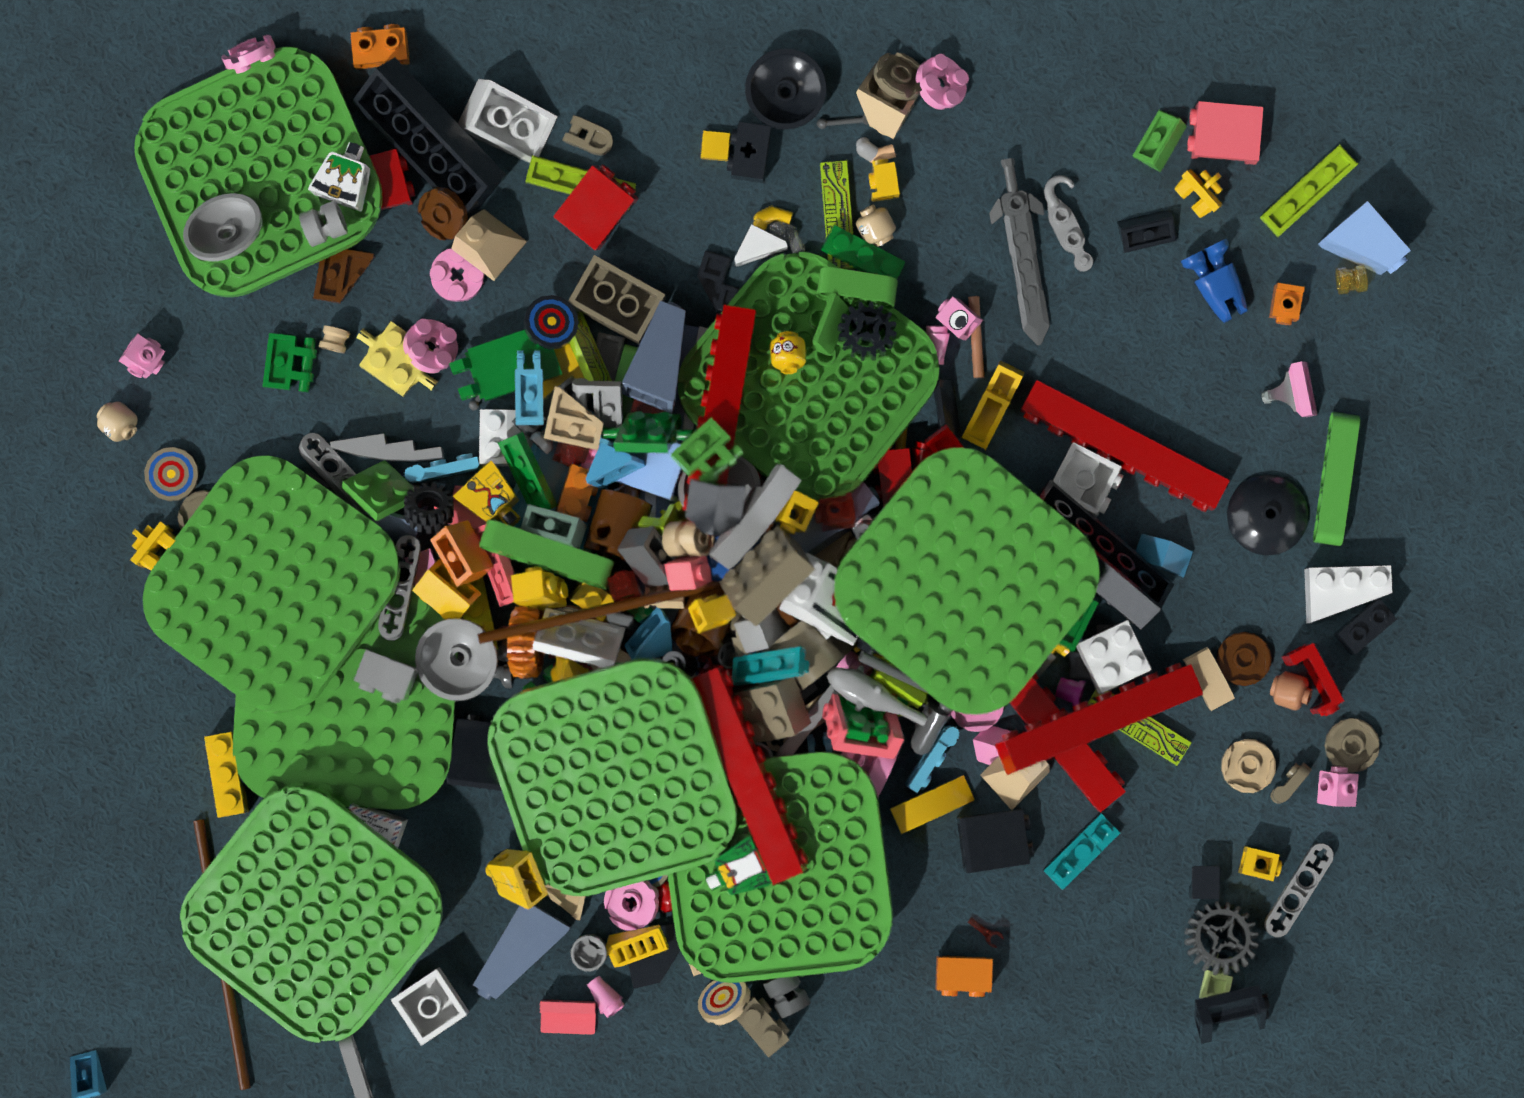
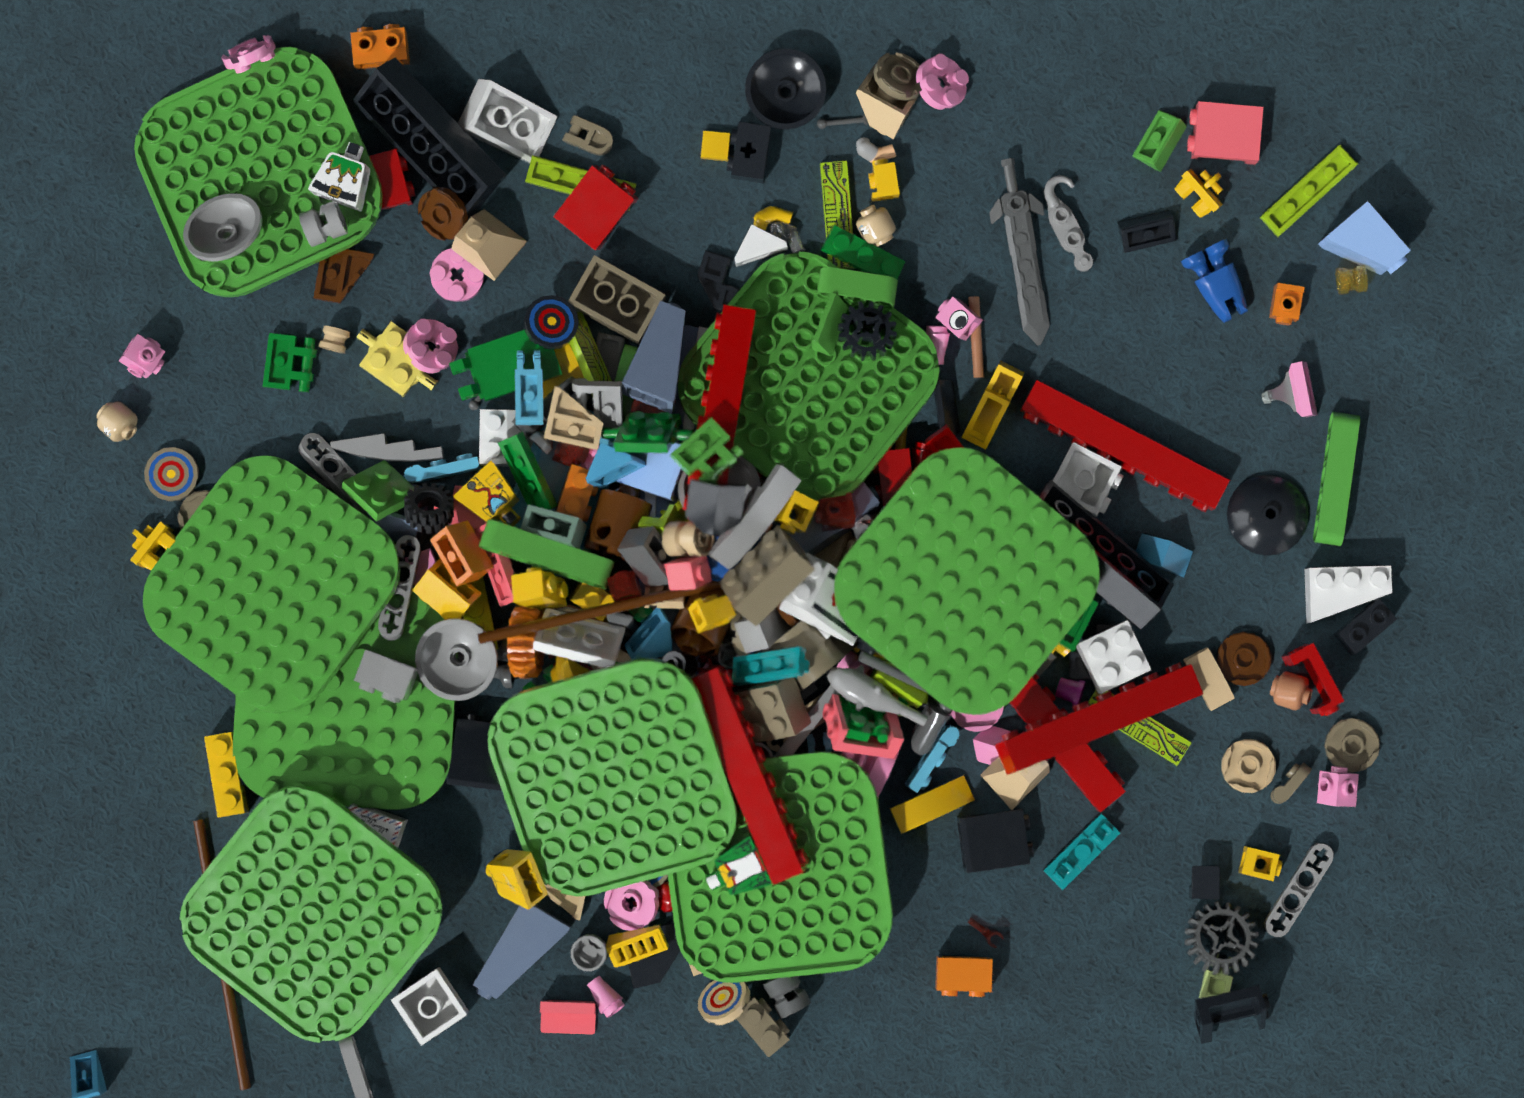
yellow head [770,331,806,374] -> none

